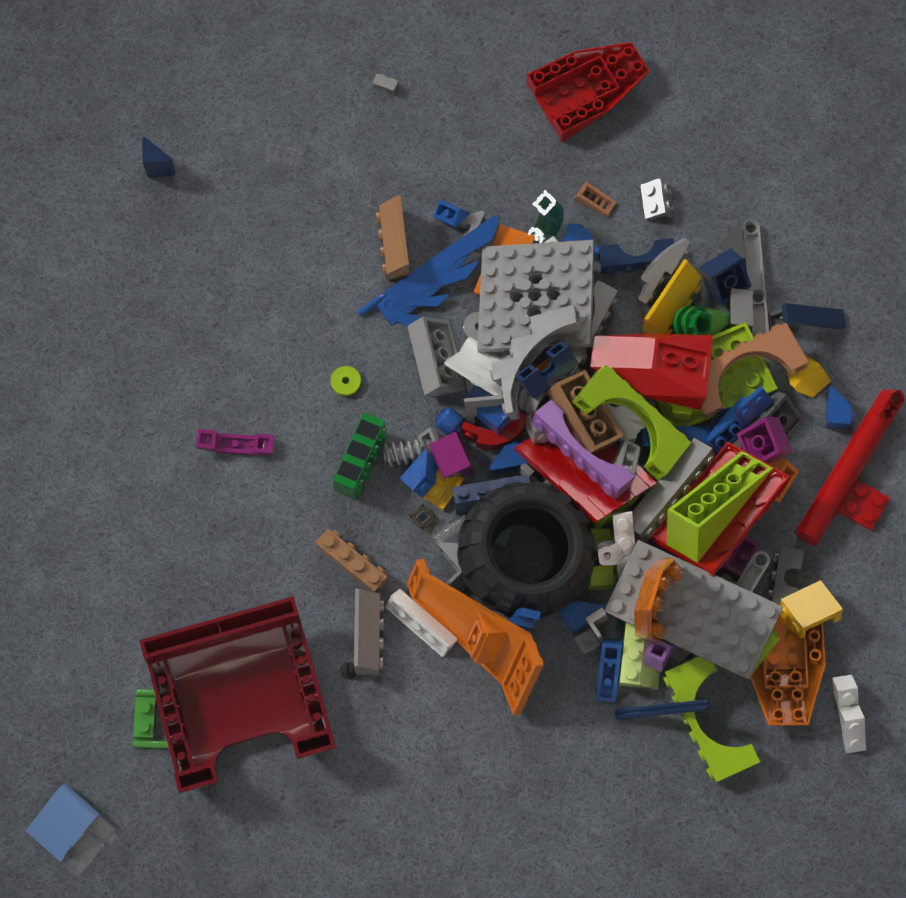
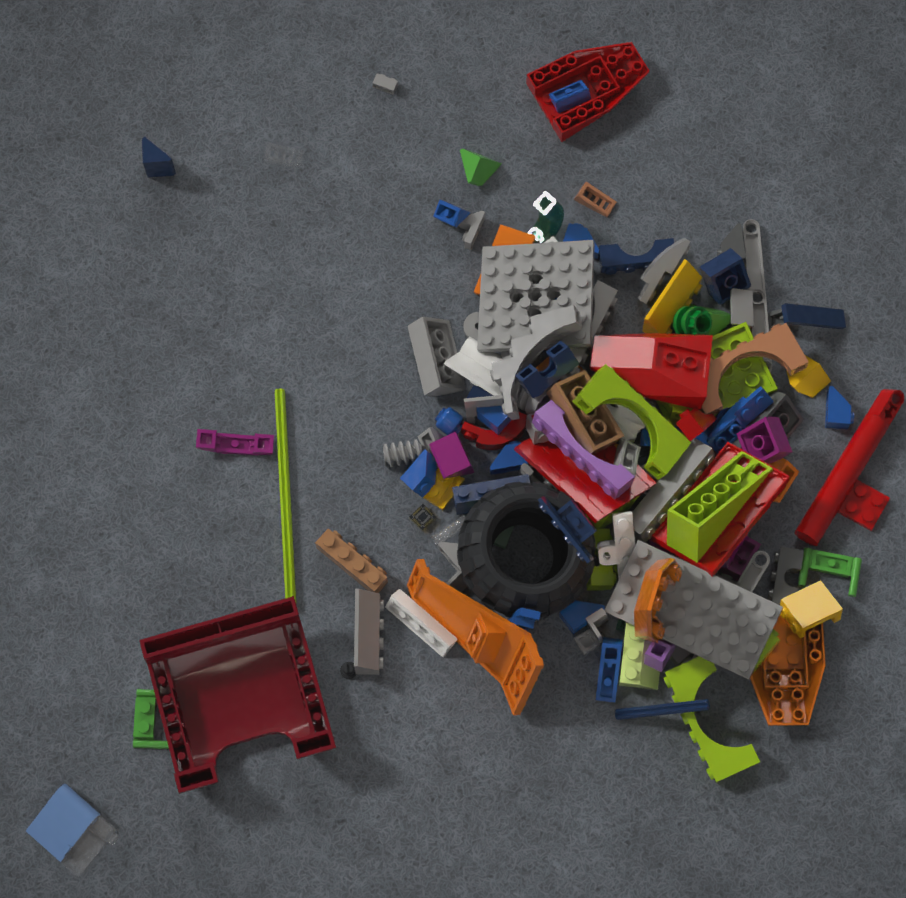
lime piece [330,366,361,397] -> none
green brick [333,412,388,500] -> none
blue animal [357,215,499,328] -> none
medium nougat slope [376,195,410,281] -> none
bracket [640,178,674,220] -> none
white arch [832,675,866,754] -> none
none -> lime axle [275,388,296,602]
none -> bright green slope [460,149,502,186]
none -> dark blue bracket [538,496,597,563]
none -> blue slope [549,80,591,113]
none -> red arch [676,407,716,441]
none -> bright green plate [798,548,862,597]

